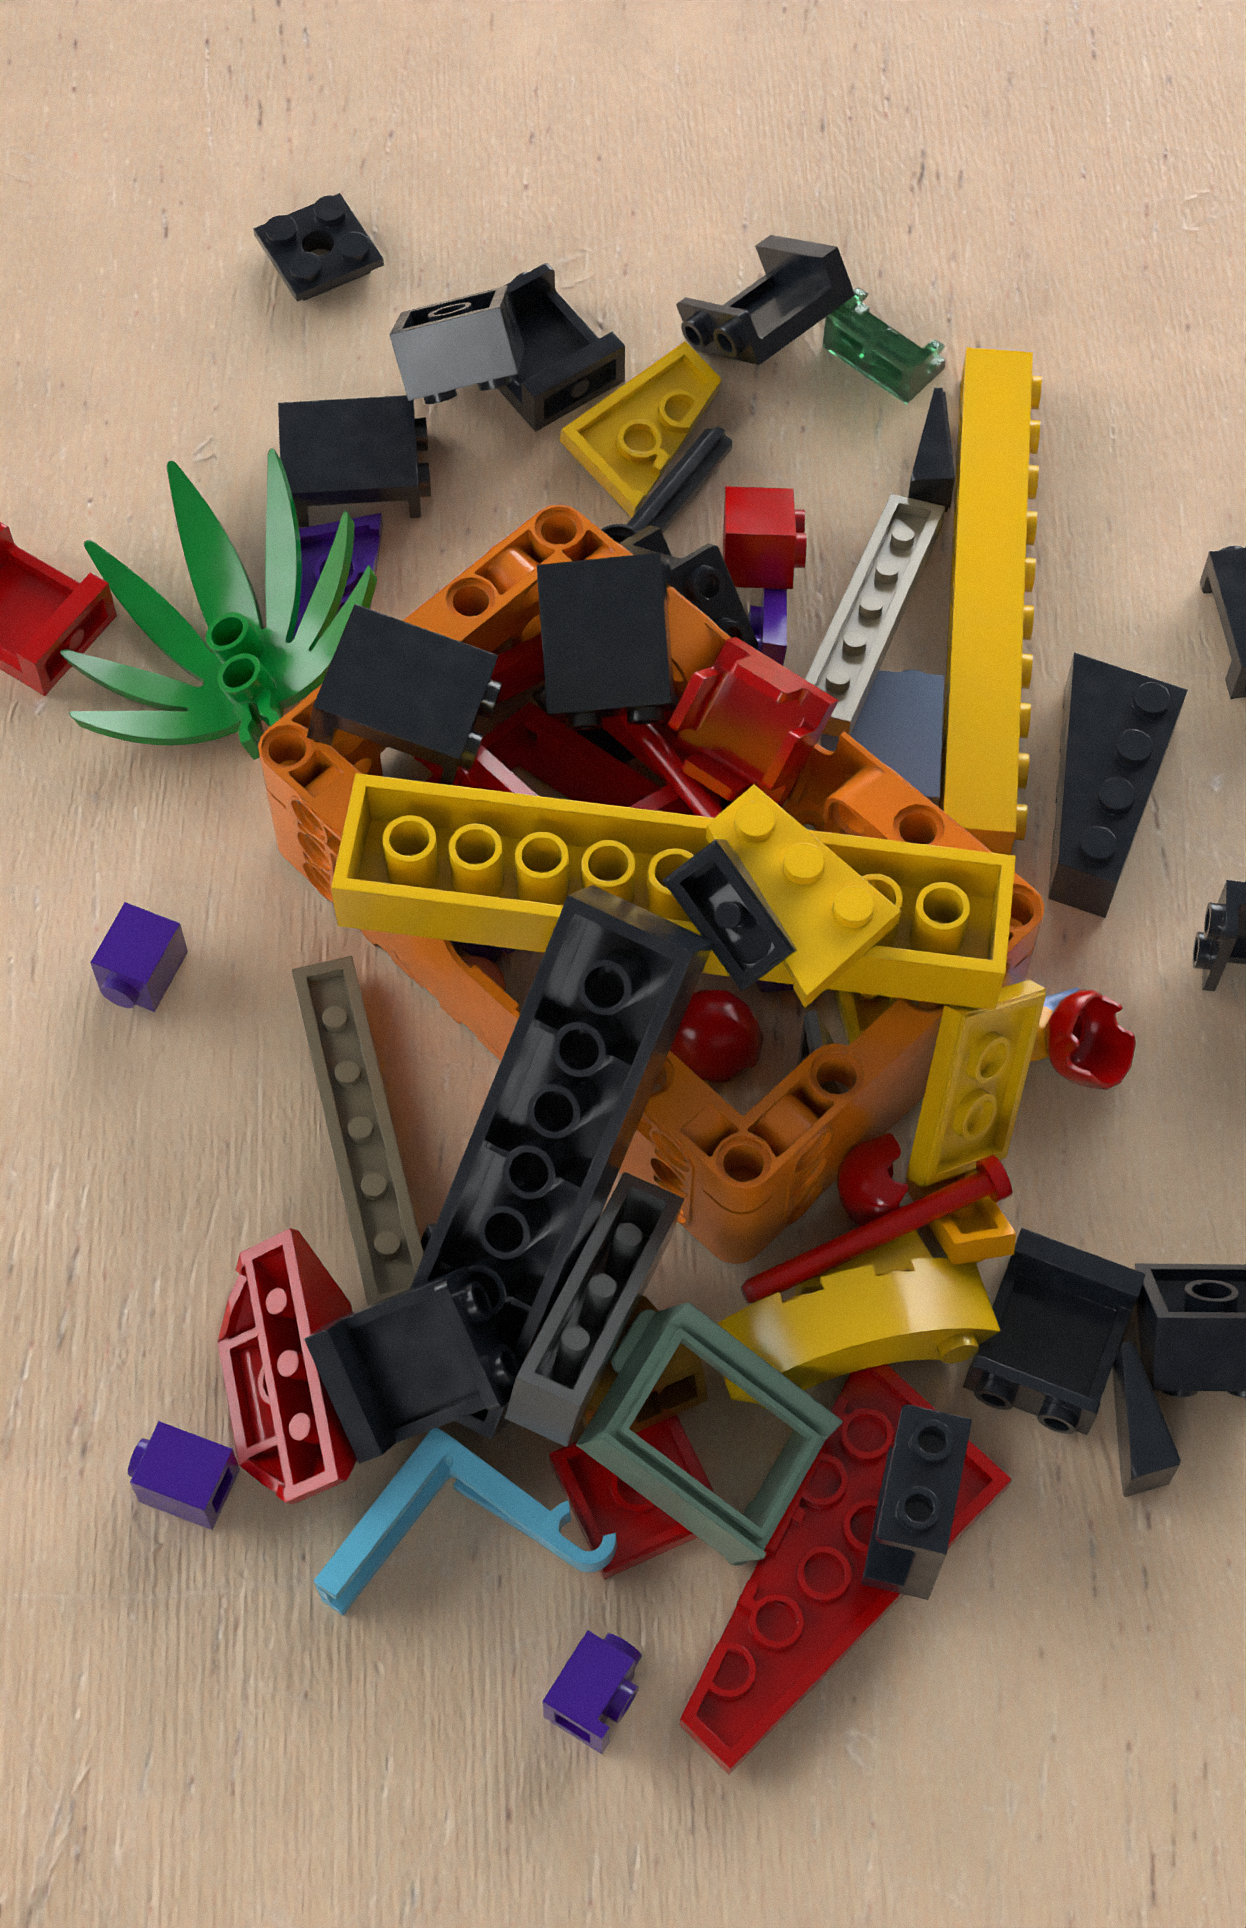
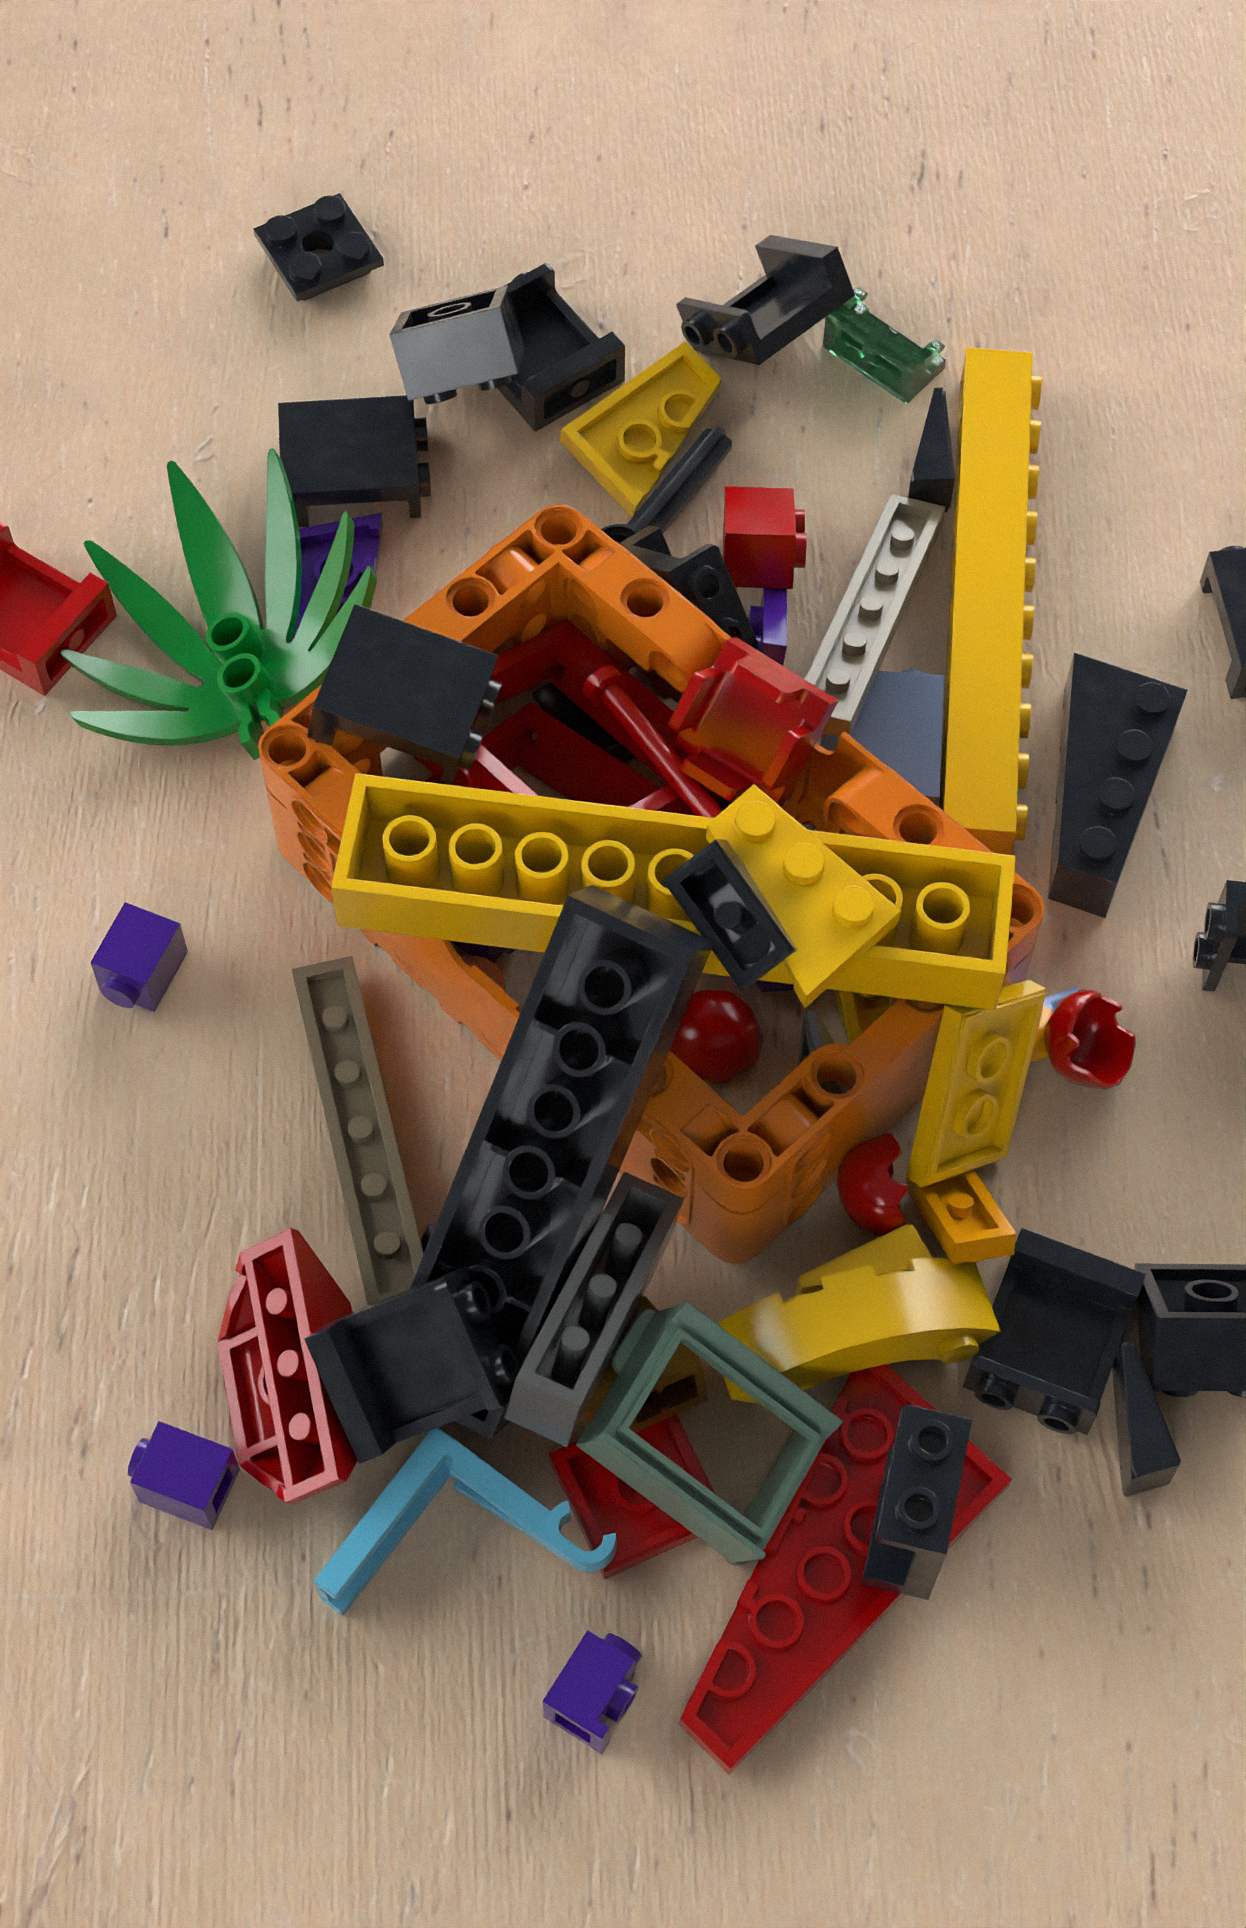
black panel [537,552,679,730] -> none
red bar [740,1154,1013,1304] -> none

